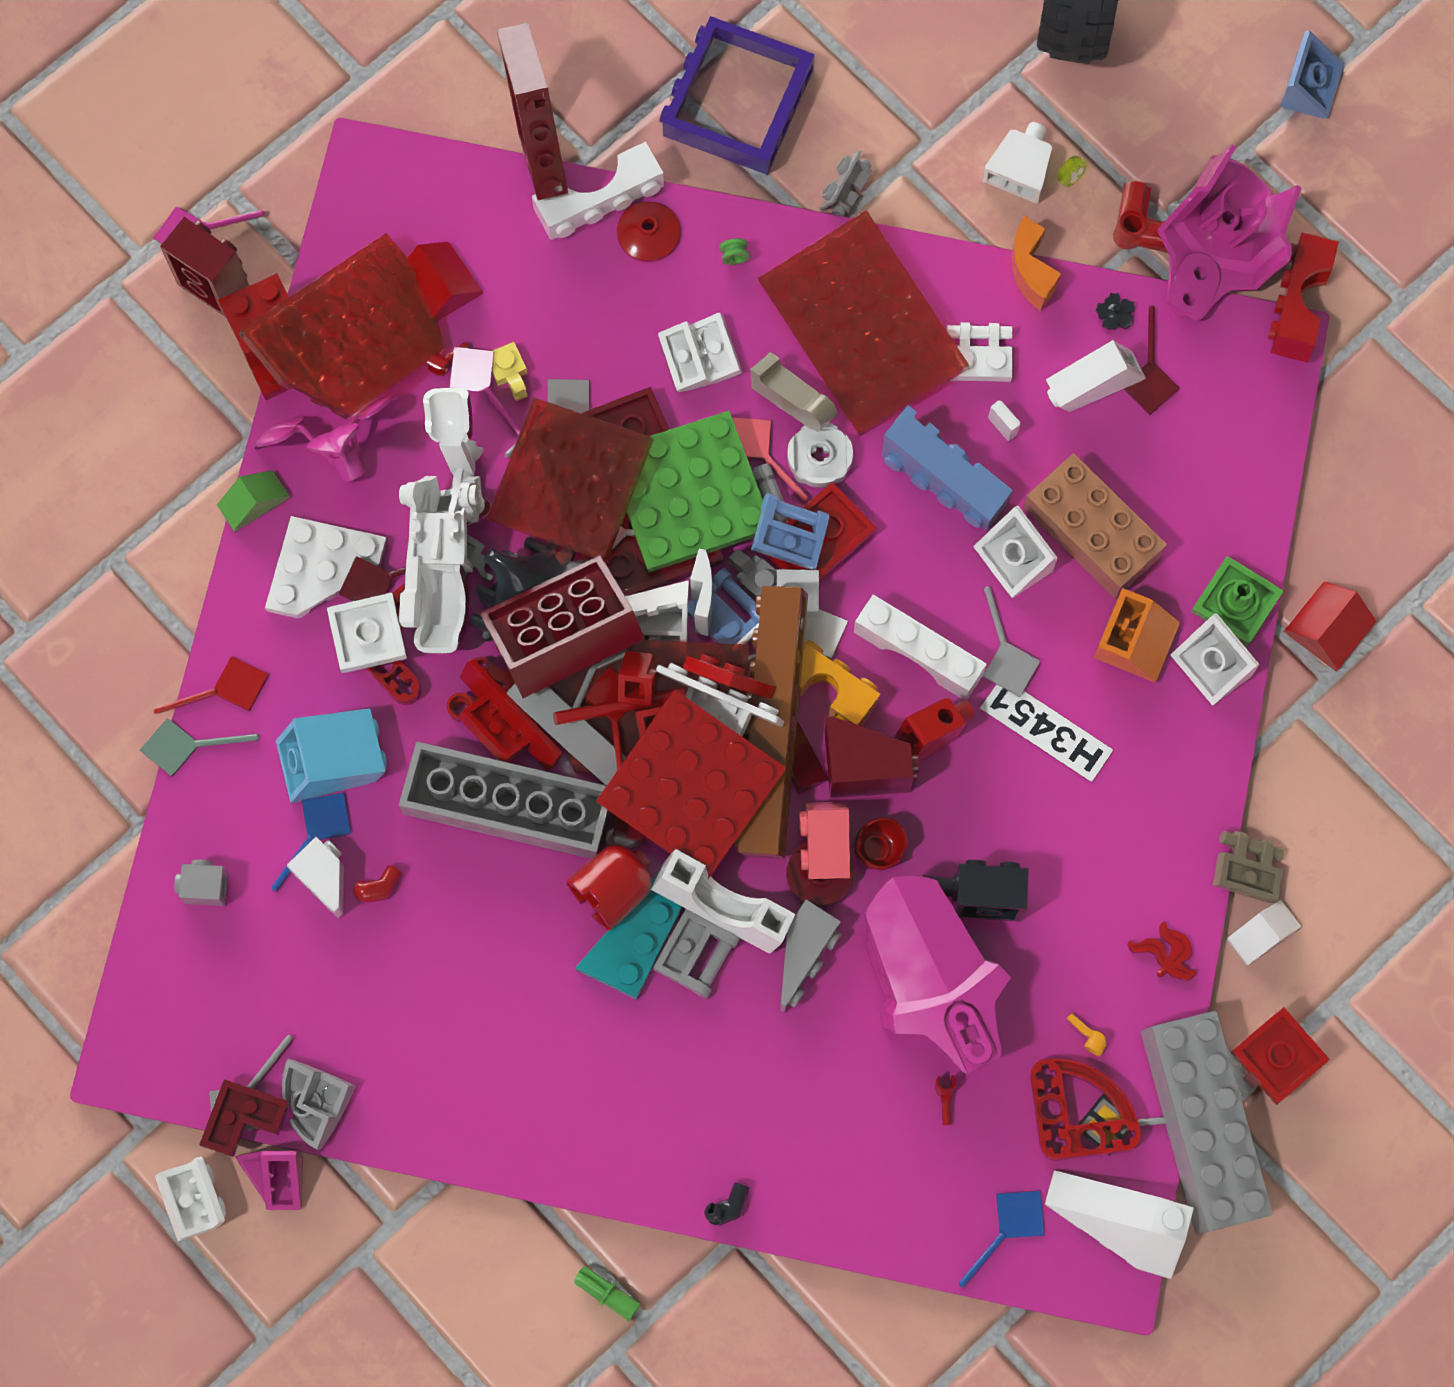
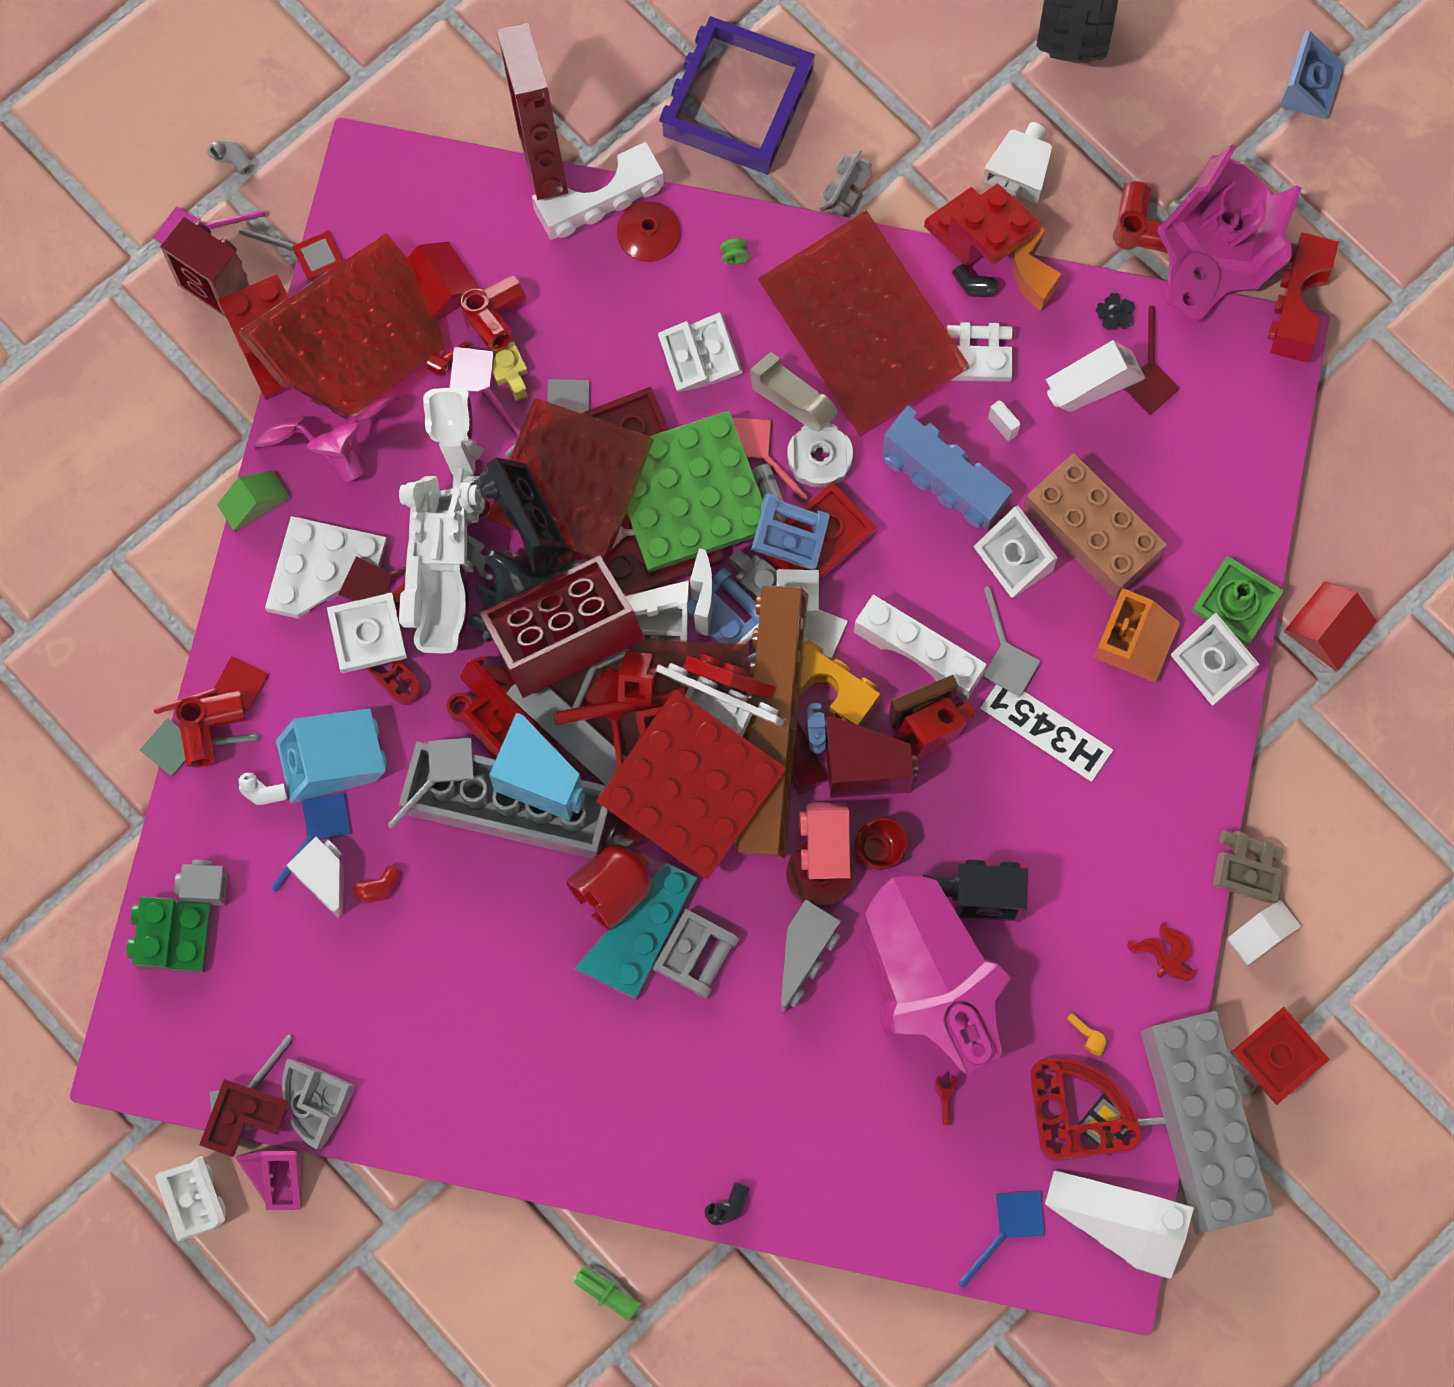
white arch [651,849,795,954] -> none
clear neon green tile [1057,155,1087,188] -> none
none -> green plate [126,896,212,973]
none -> red piece [175,691,246,768]
none -> light grey arm [207,141,254,175]
none -> piece [238,228,345,281]
none -> white arm [238,773,288,805]
none -> light grey piece [388,738,474,828]
none -> red piece [460,276,526,352]
none -> black slope [479,457,569,575]
none -> medium azure slope [489,713,586,821]
none -> medium blue piece [807,703,826,754]
none -> reddish brown tile [888,675,958,729]
none -> red bracket [924,183,1042,267]
none -> black arm [952,264,999,297]

